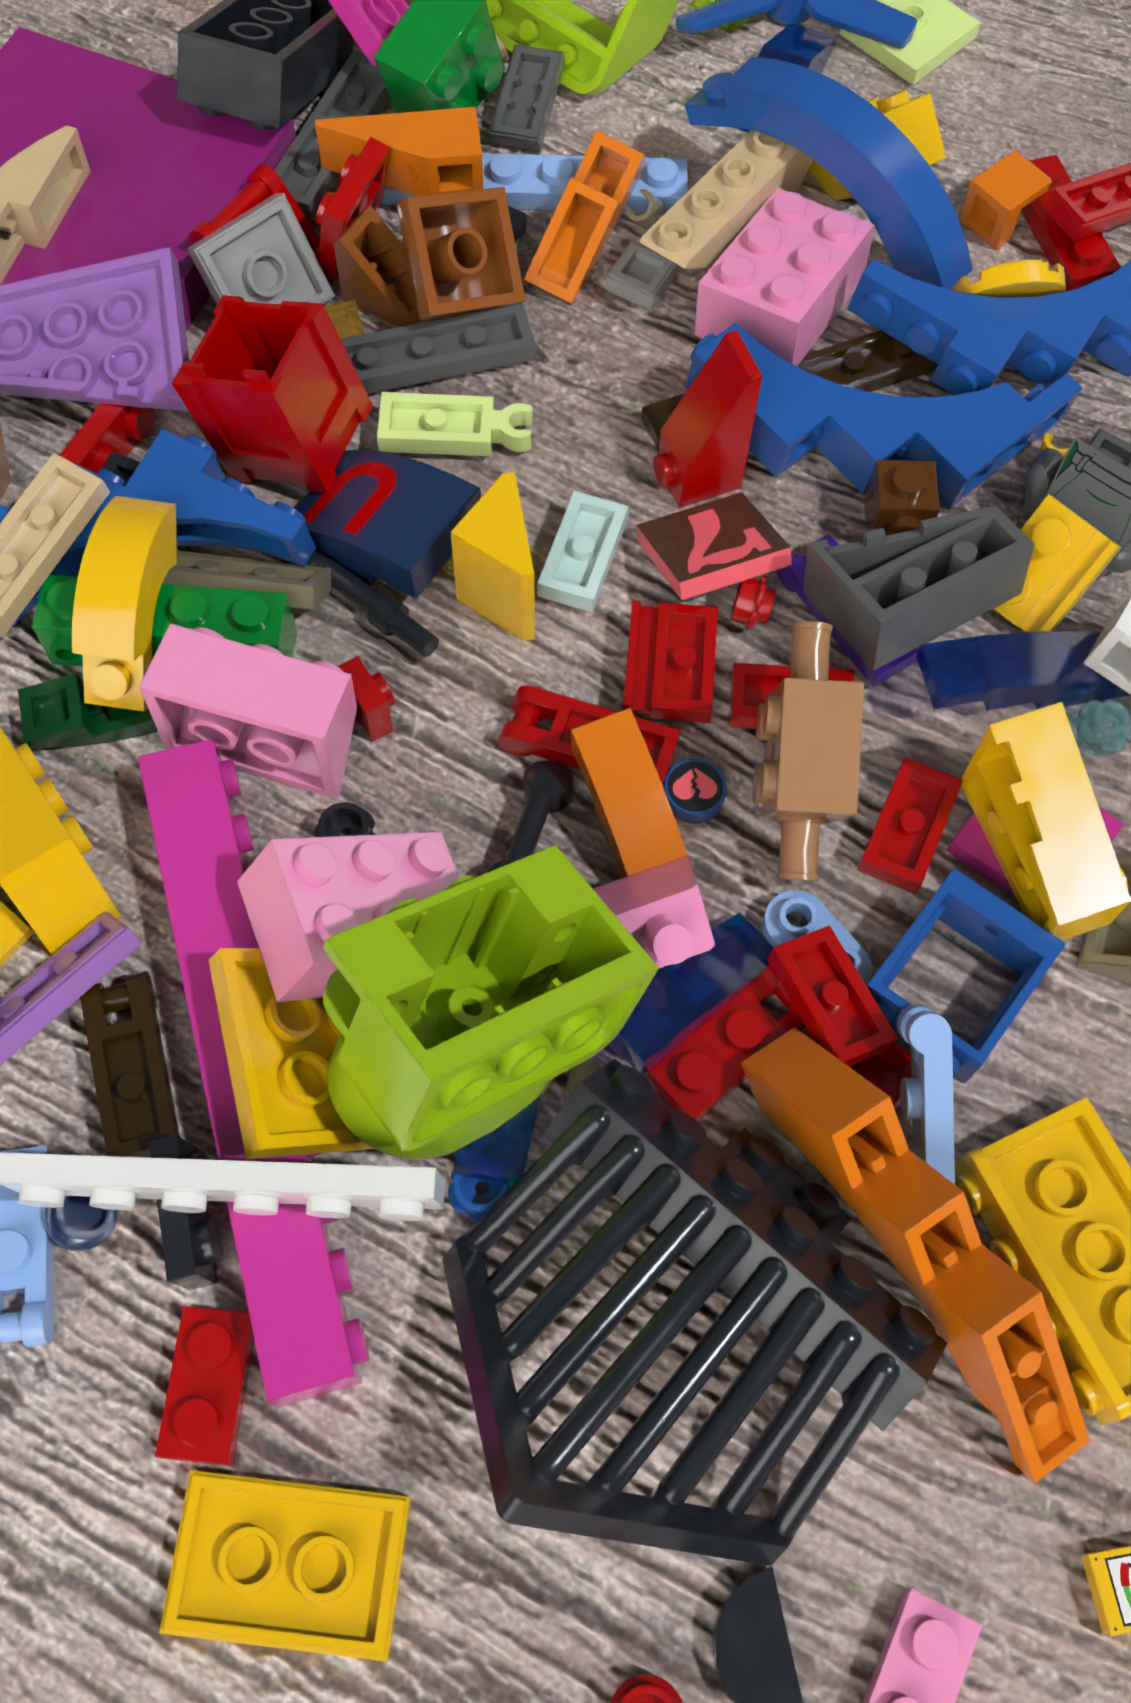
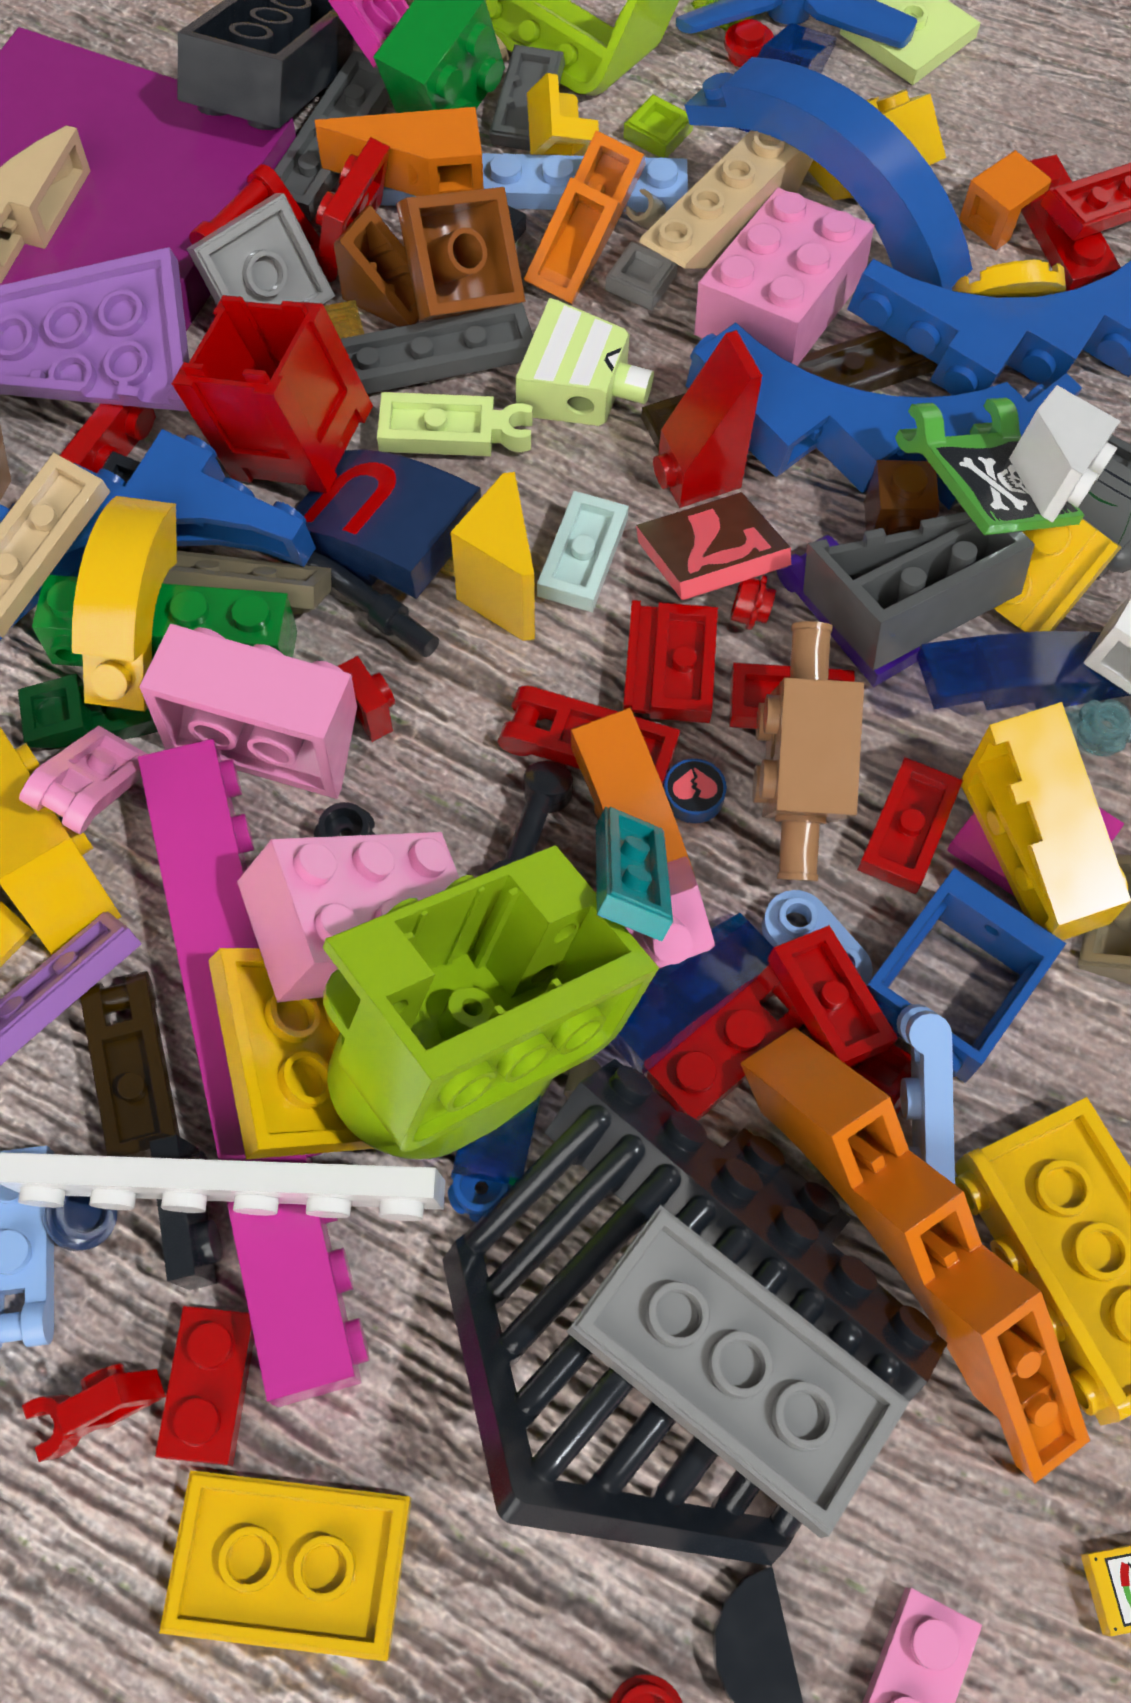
none -> bright pink plate [19,726,147,835]
none -> red plate [22,1364,166,1462]
none -> yellowish green torso [516,298,654,426]
none -> yellow panel [527,73,599,156]
none -> light grey tile [566,1205,910,1538]
none -> teal tile [596,807,673,941]
none -> lime tile [623,94,694,158]
none -> red plate [724,19,774,68]
none -> bright green flag [895,397,1085,535]
none -> white slope [1009,385,1120,523]

